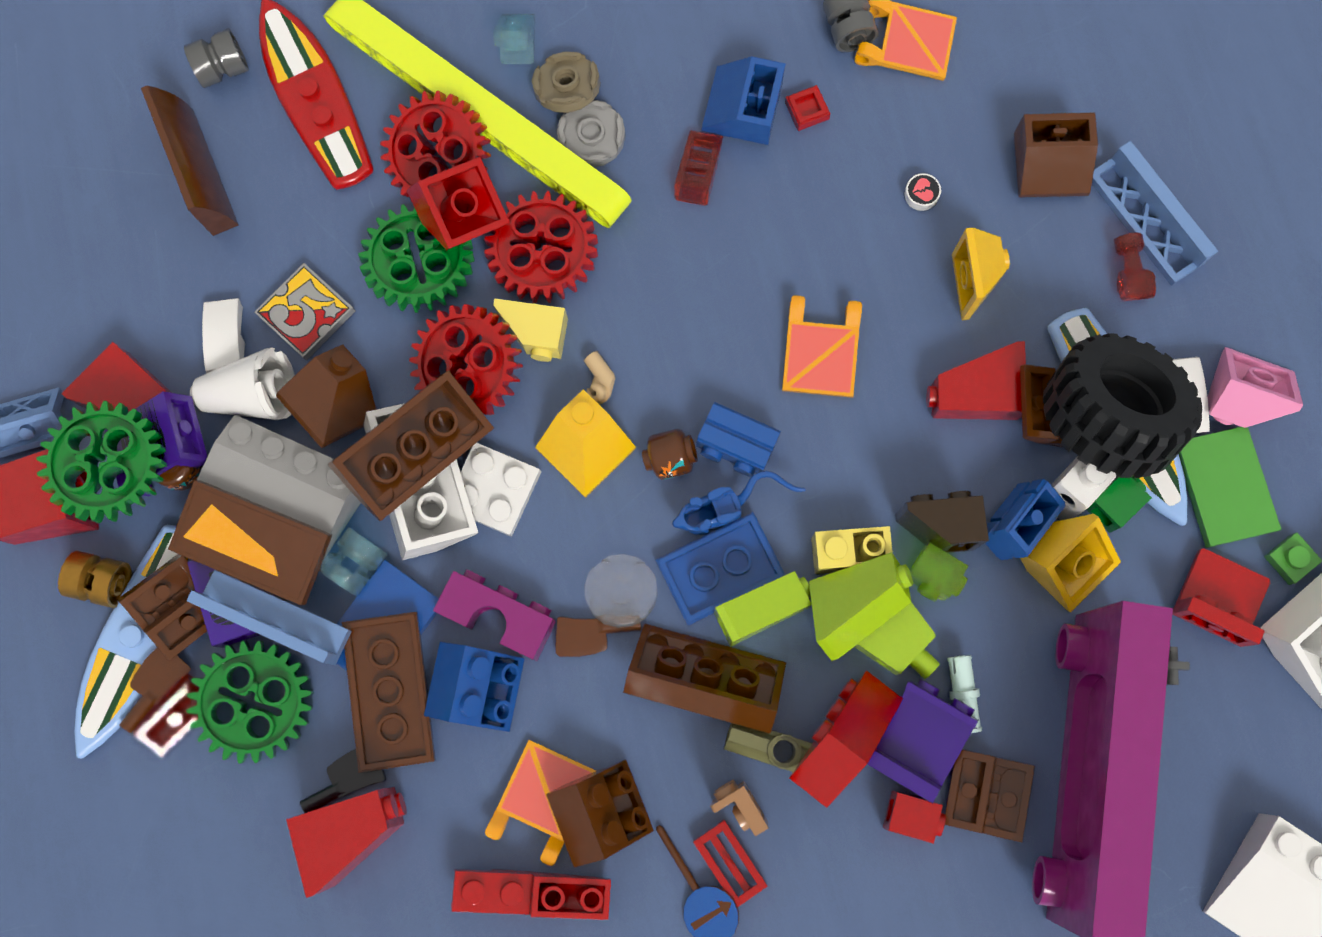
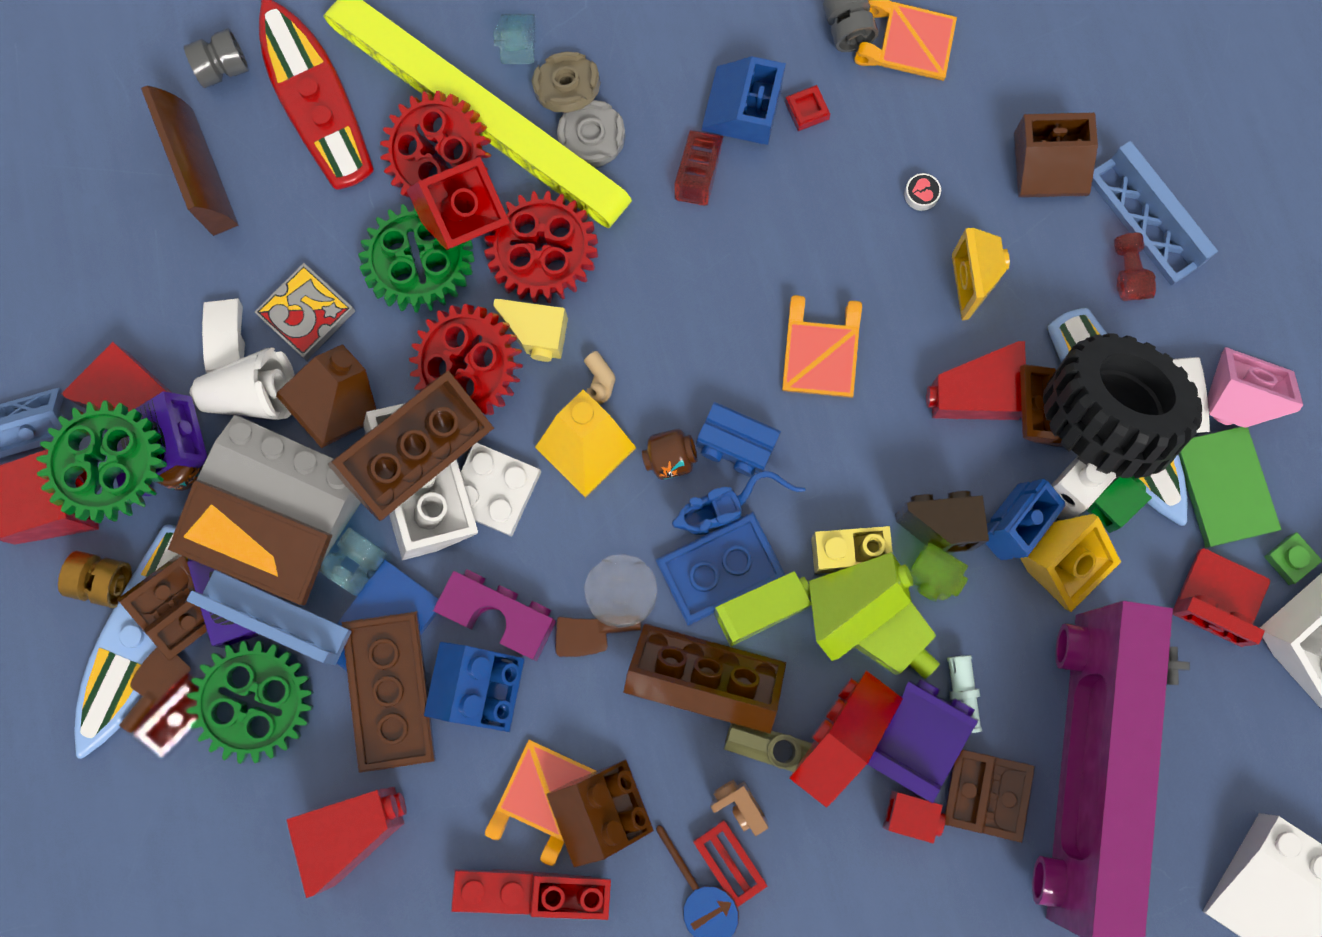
black piece [300,749,386,813] -> none

